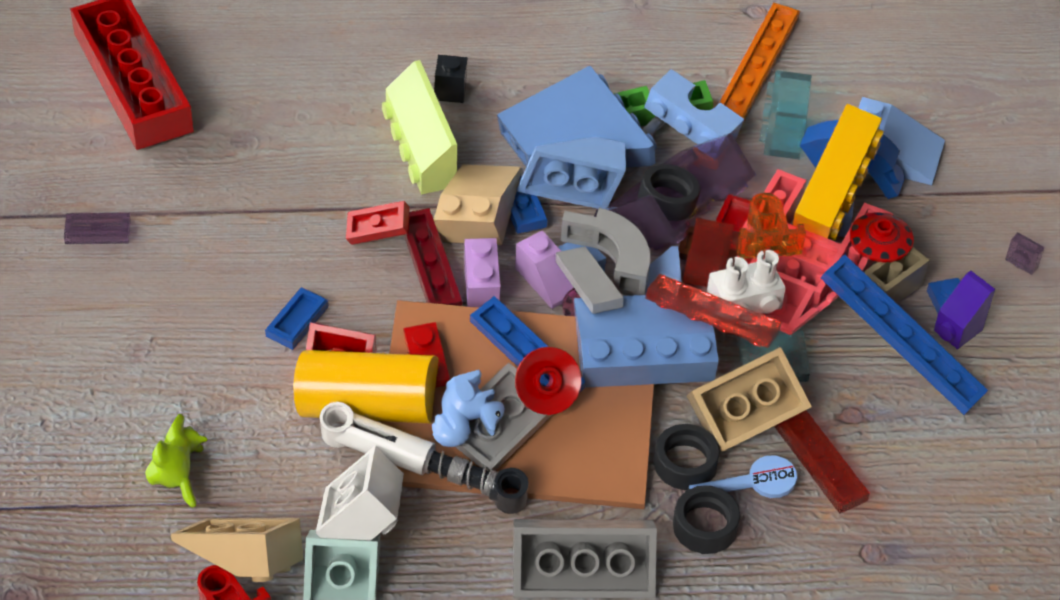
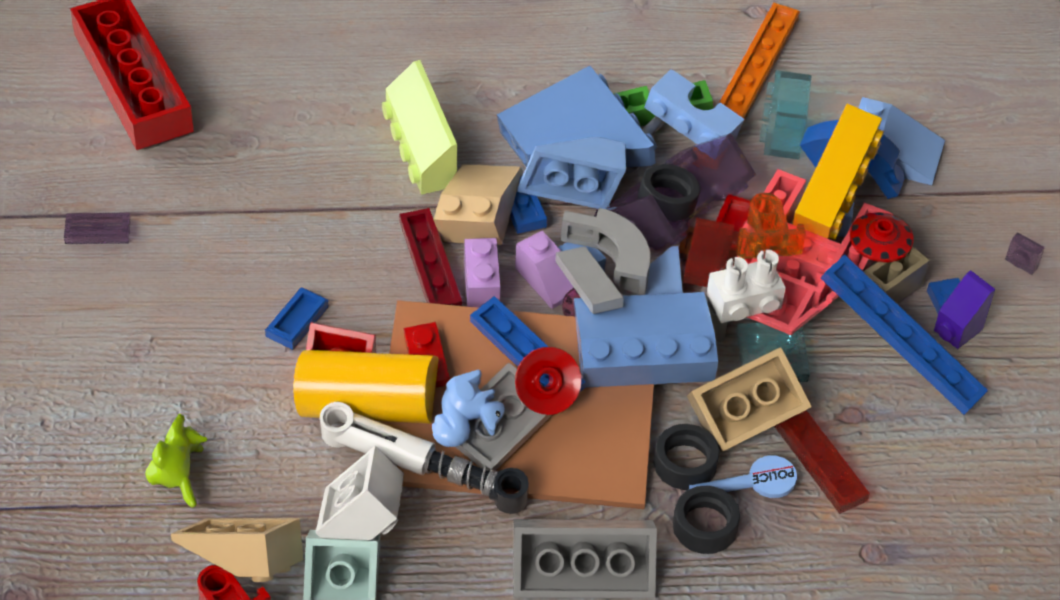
plate [346,201,410,245] -> none
black brick [434,54,468,103] -> none
clear red plate [645,274,782,348] -> none

